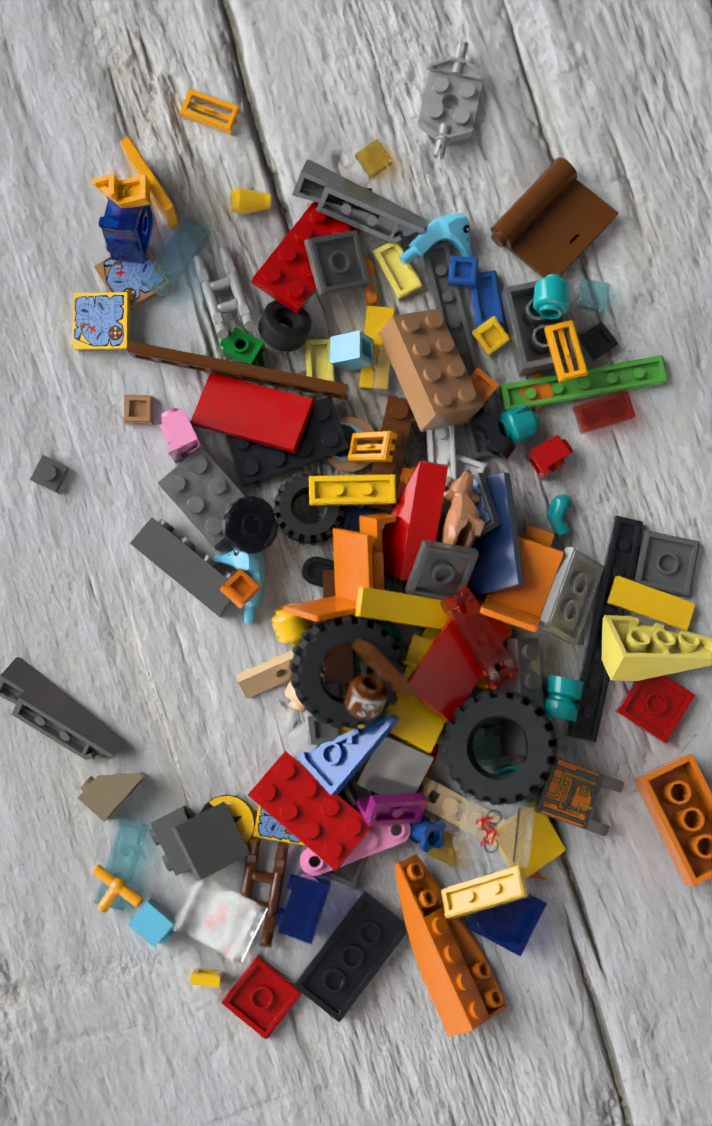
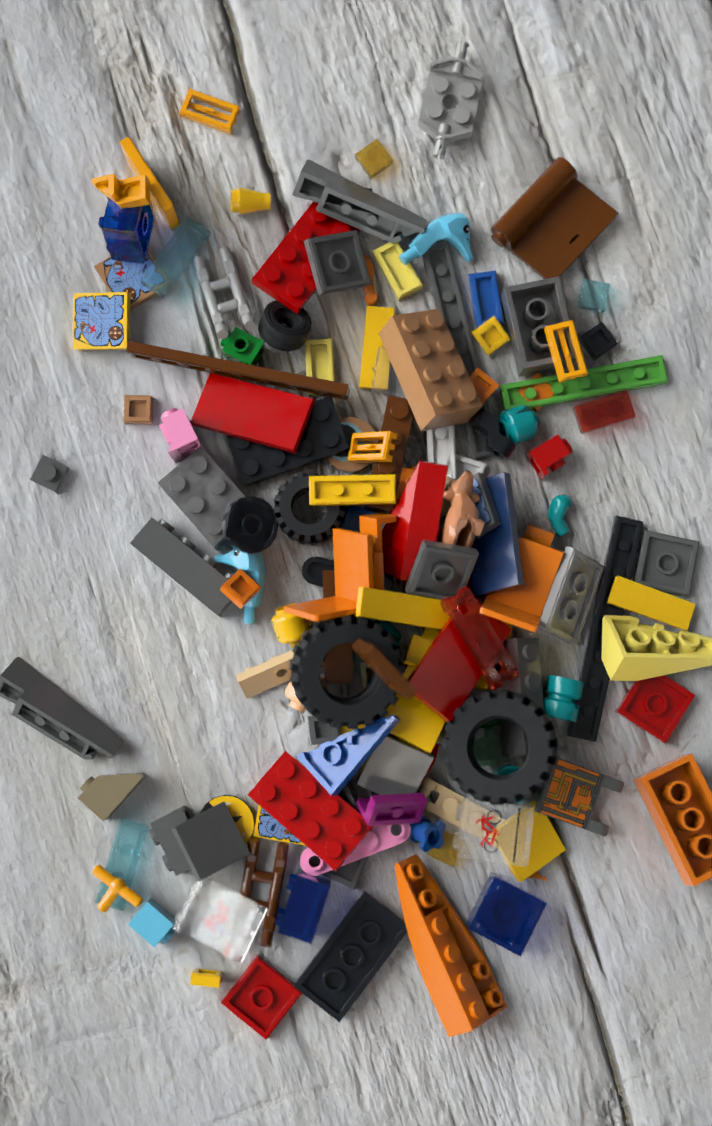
medium azure brick [329,331,374,372] -> none
reddish brown head [344,674,387,720] -> none
yellow tile [441,866,528,920] -> none
blue tile [447,256,478,288] -> none
teal head [533,274,571,319] -> none

